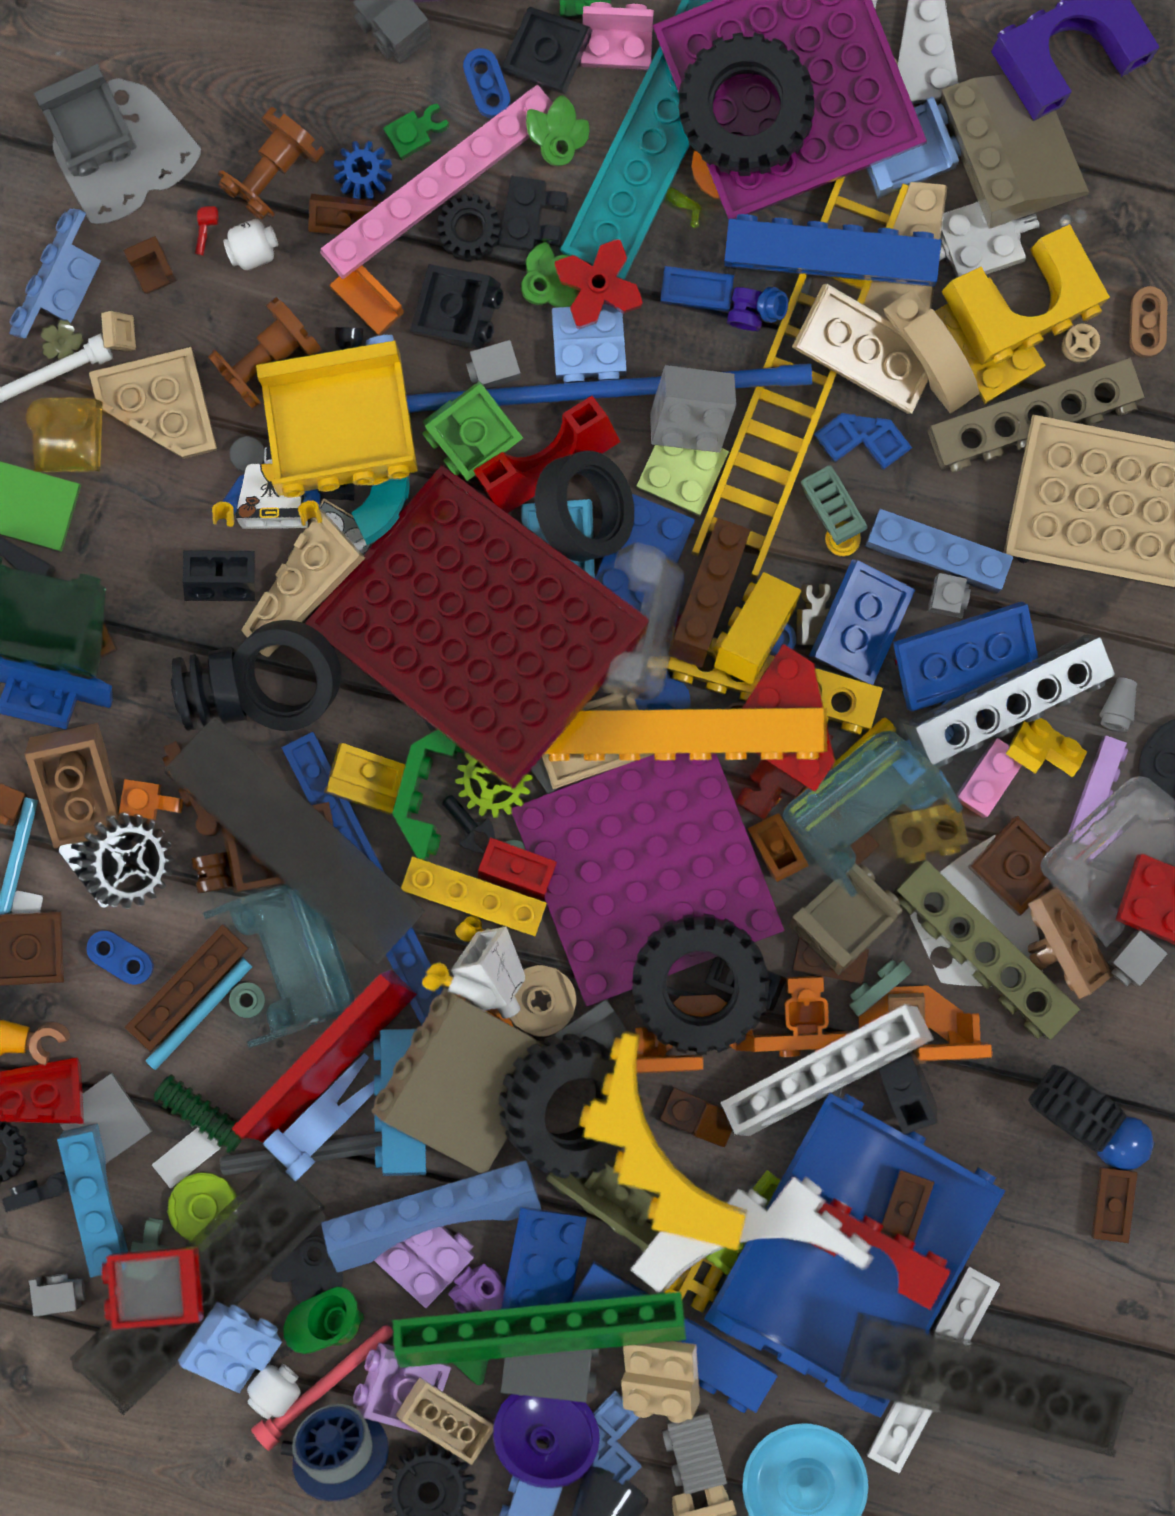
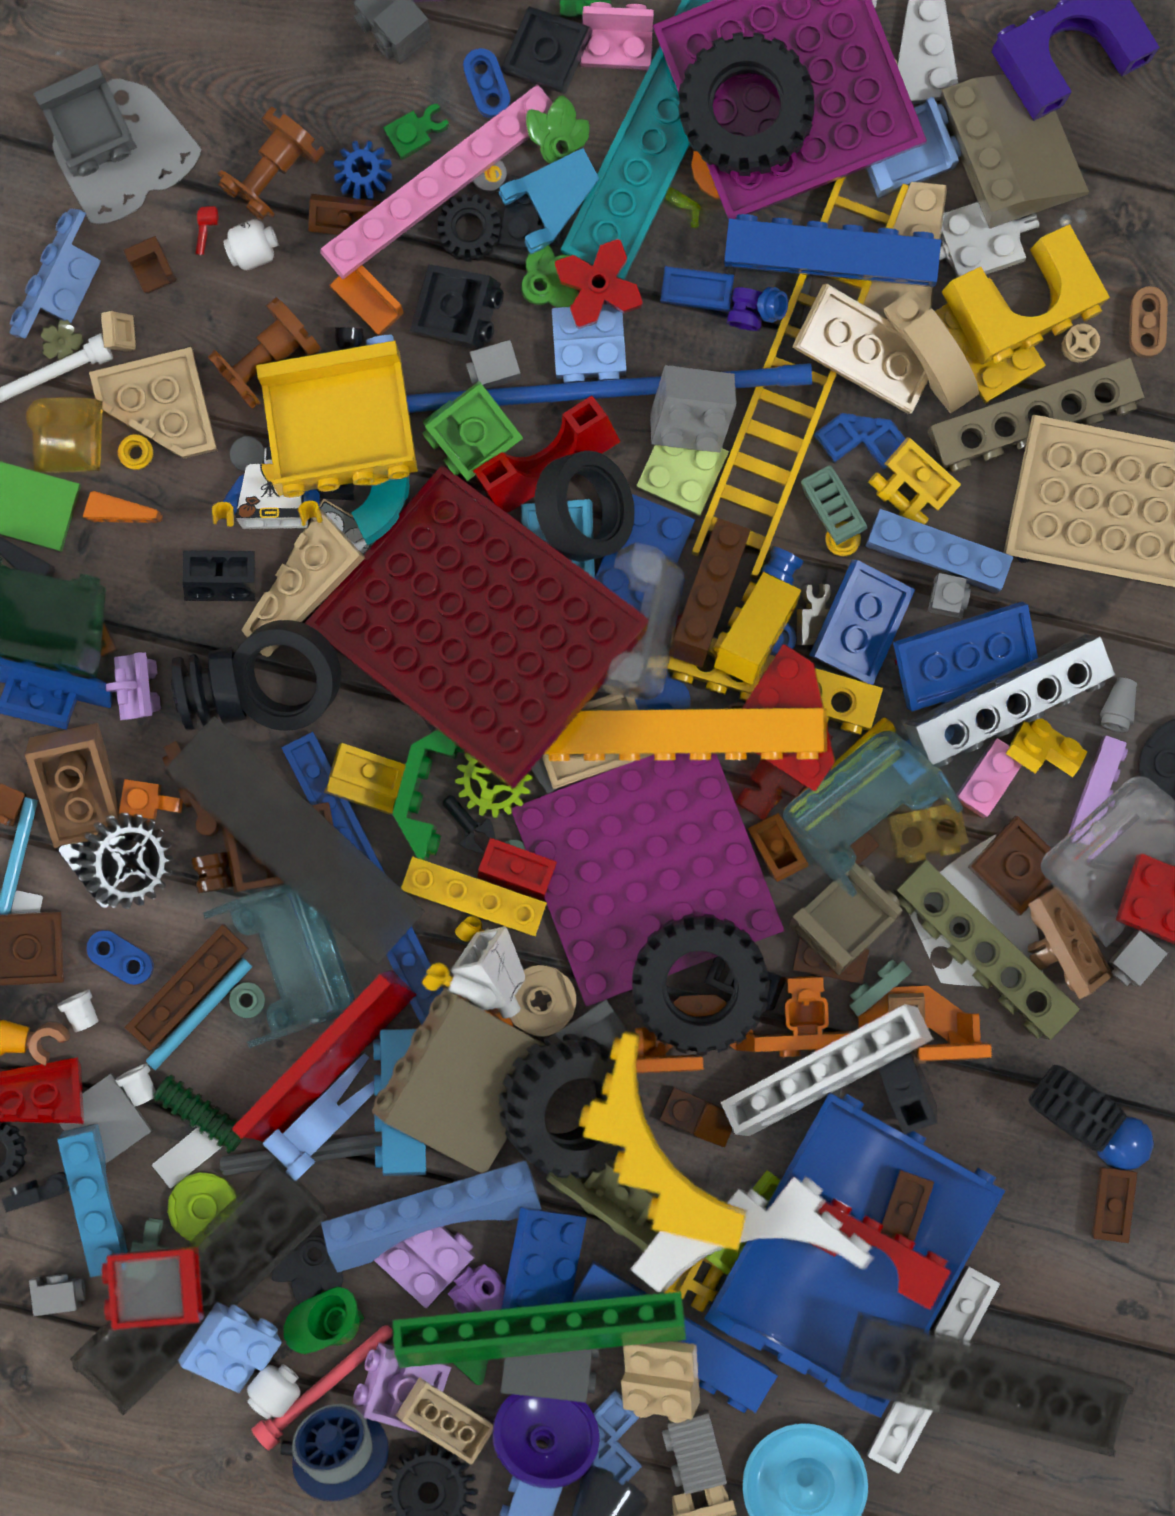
none -> white piece [57,990,99,1032]
none -> orange slope [83,491,163,523]
none -> lavender hips [106,653,161,720]
none -> white piece [115,1063,156,1107]
none -> yellow plate [118,435,153,470]
none -> light grey tile [473,160,507,193]
none -> dark azure flag [499,148,599,255]
none -> blue wheel [760,546,804,585]
none -> yellow plate [868,437,961,525]

